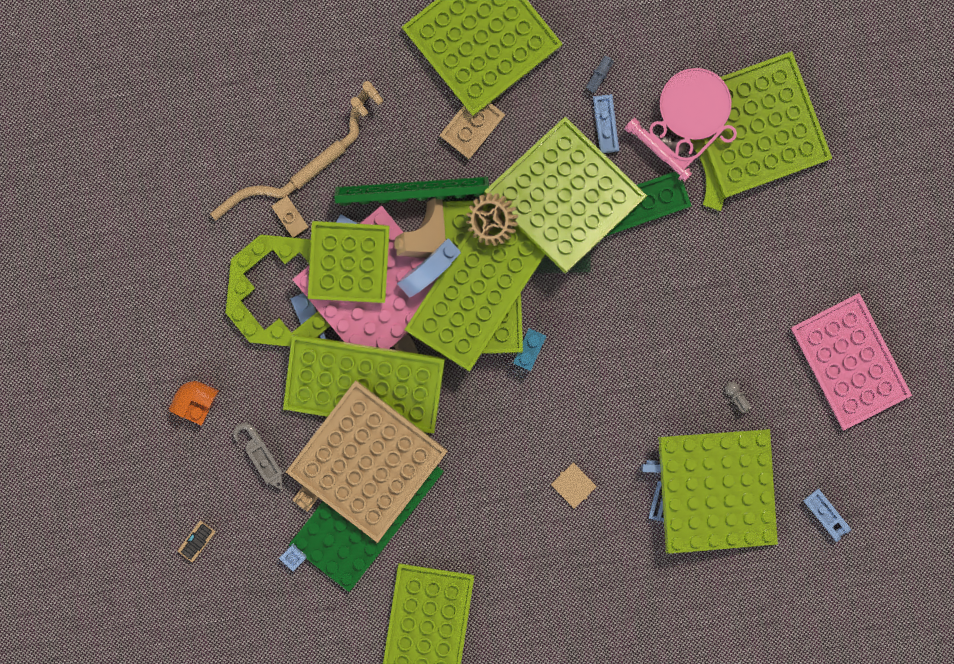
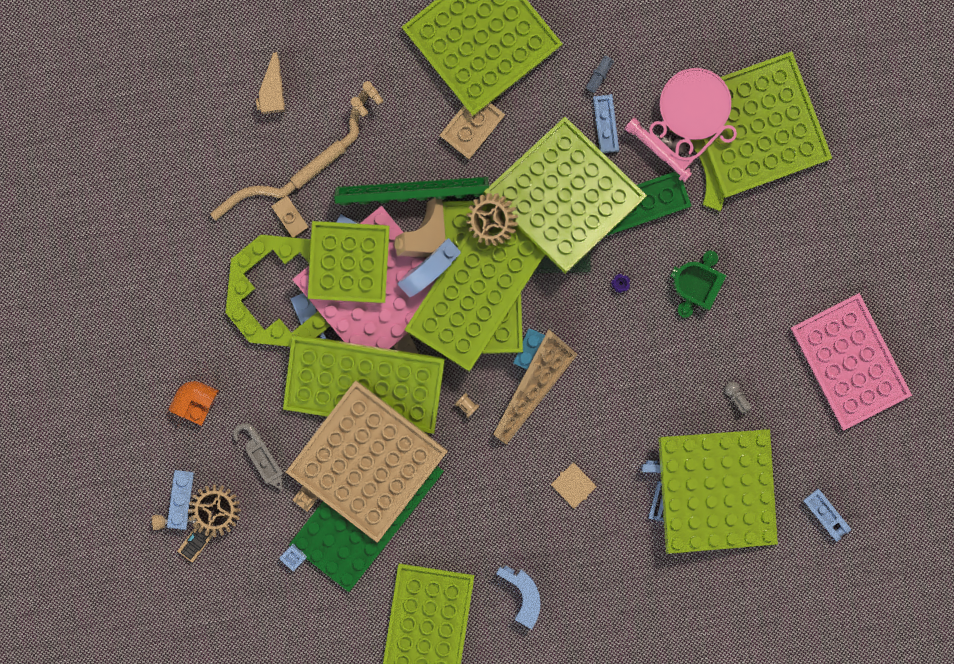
none -> tan hinge [152,515,197,531]
none -> light blue plate [167,470,194,530]
none -> tan gear [188,485,241,537]
none -> tan slope [256,52,285,114]
none -> tan bush [454,393,479,418]
none -> tan wing [494,329,578,445]
none -> light blue arch [496,565,540,629]
none -> dark purple plate [611,274,630,293]
none -> green piece [670,251,727,318]

